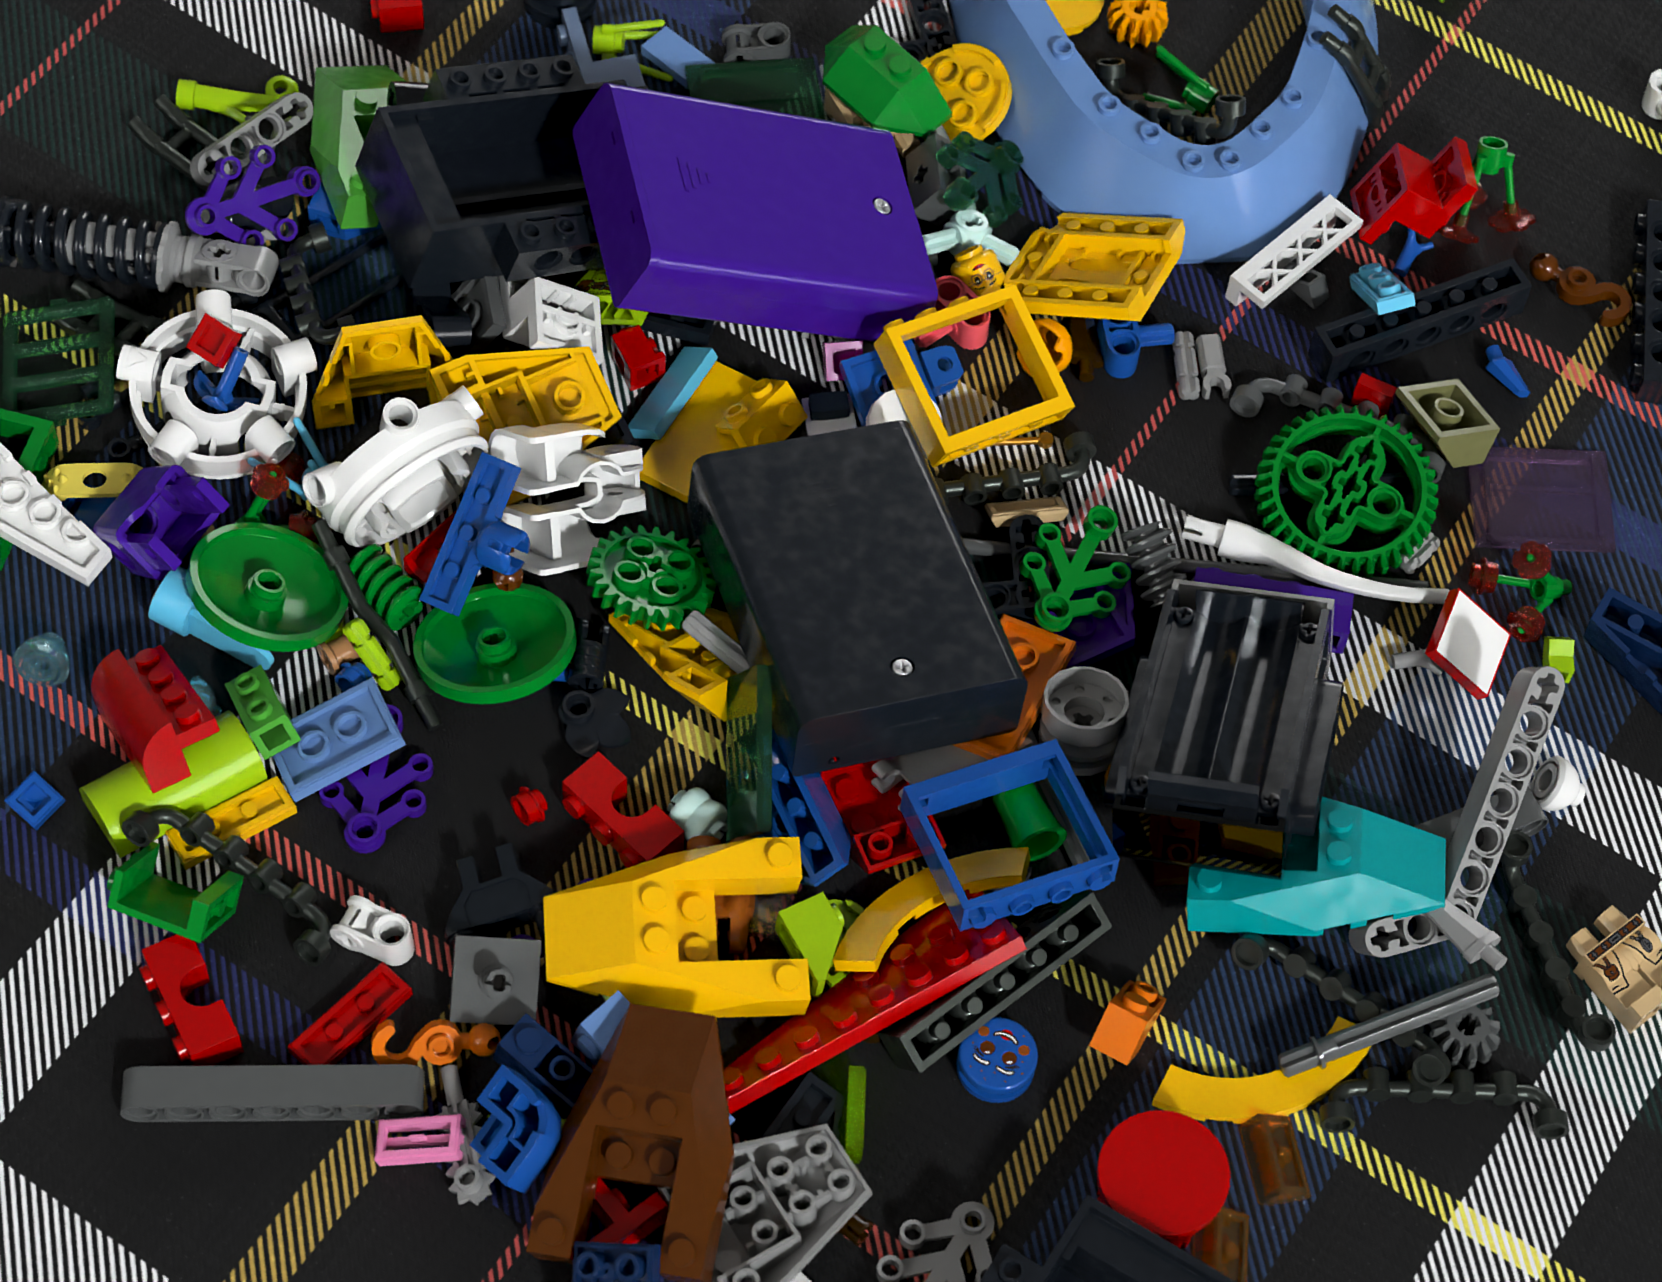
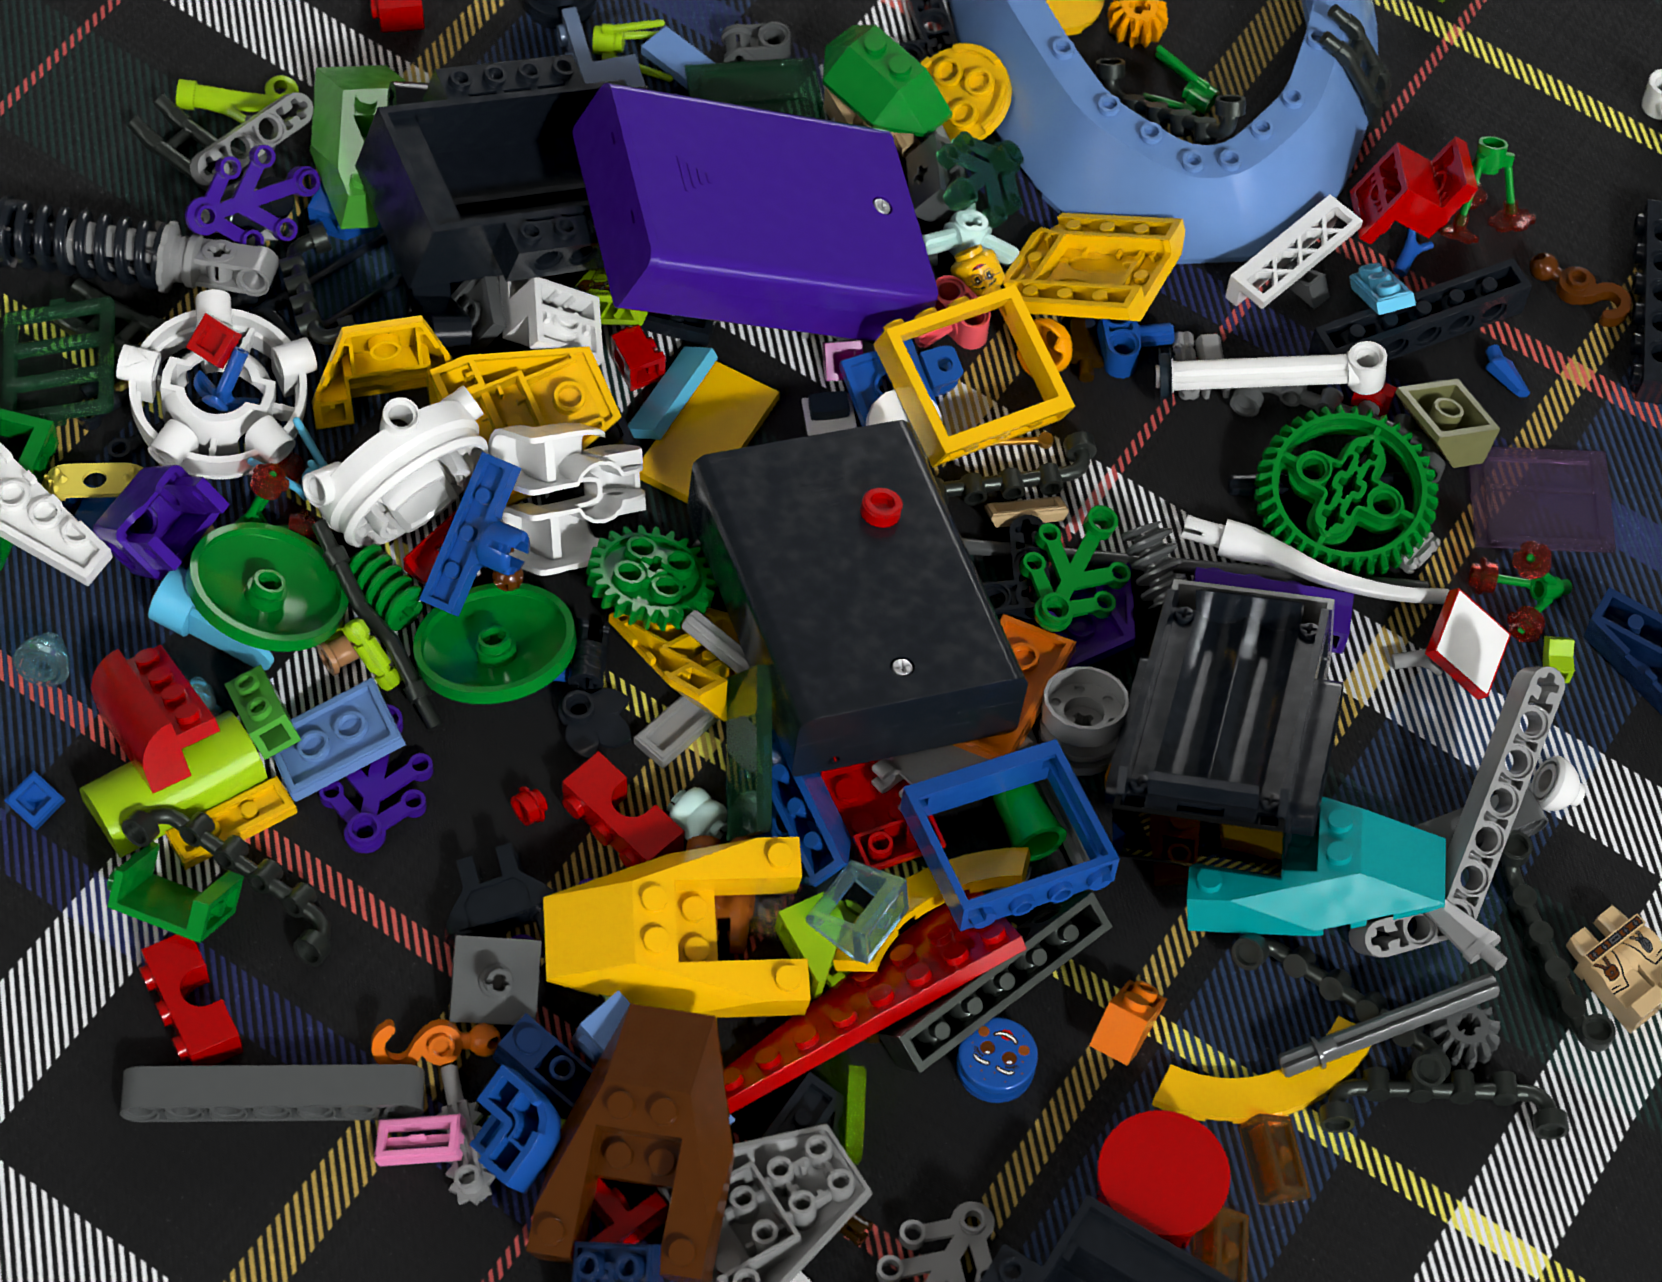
red tile [288,962,413,1065] -> none
white piece [329,895,415,966] -> none
blue plate [335,662,373,692] -> none
yellow bracket [715,378,808,448] -> none
none -> light grey tile [634,695,719,769]
none -> clear light blue tile [806,861,909,965]
none -> red tile [860,488,903,528]
none -> white piece [1156,341,1387,405]

